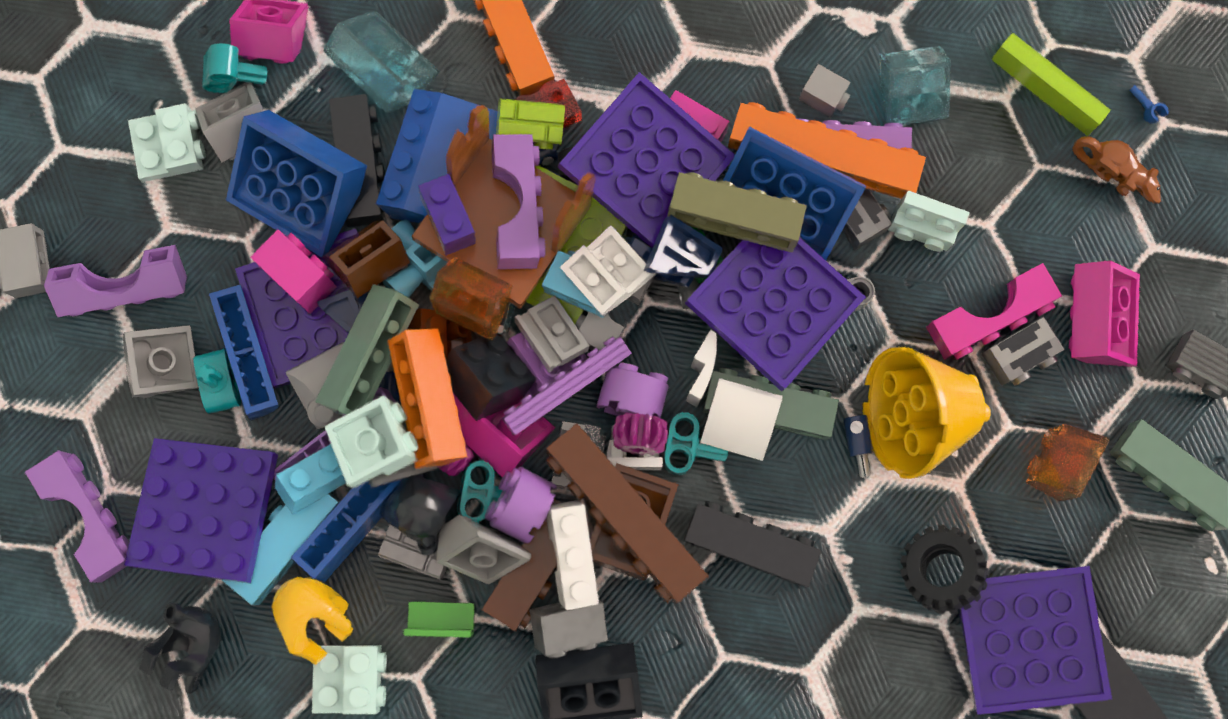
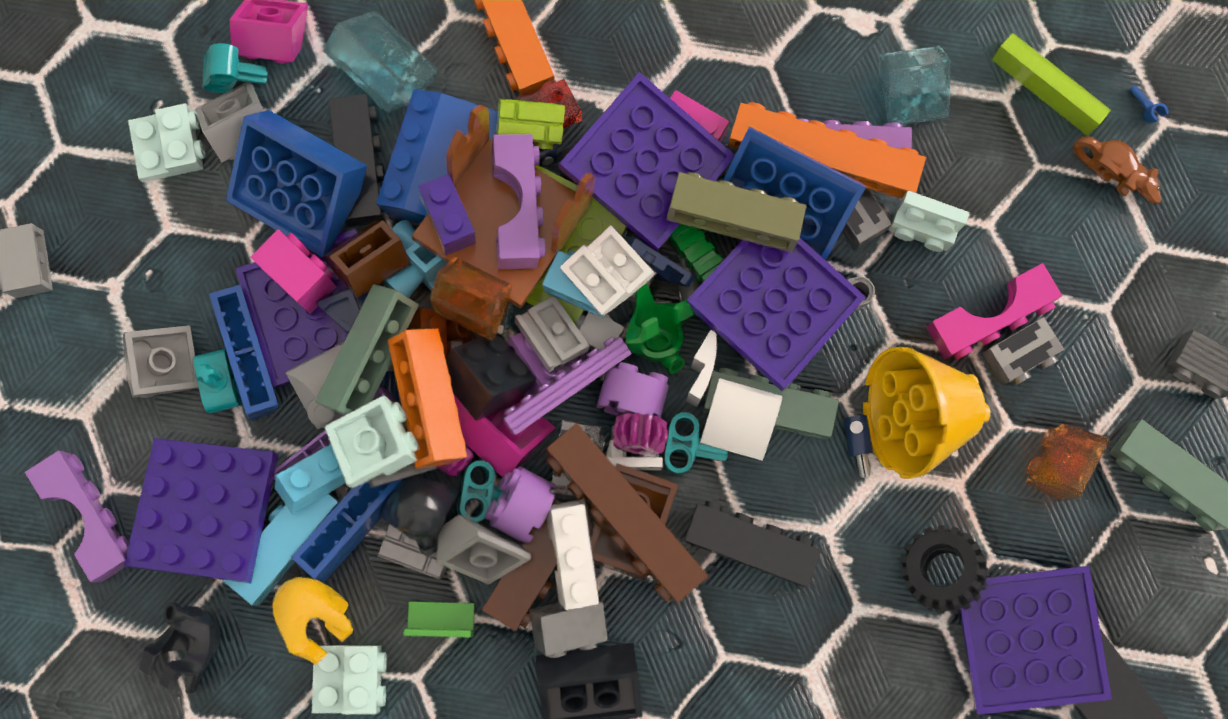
medium lavender arch [44,245,187,317] -> none
dark blue wing [644,215,723,278] -> none
light grey brick [799,64,851,118] -> none
dark pink slope [1069,261,1140,367] -> none
none -> green piece [626,283,695,374]

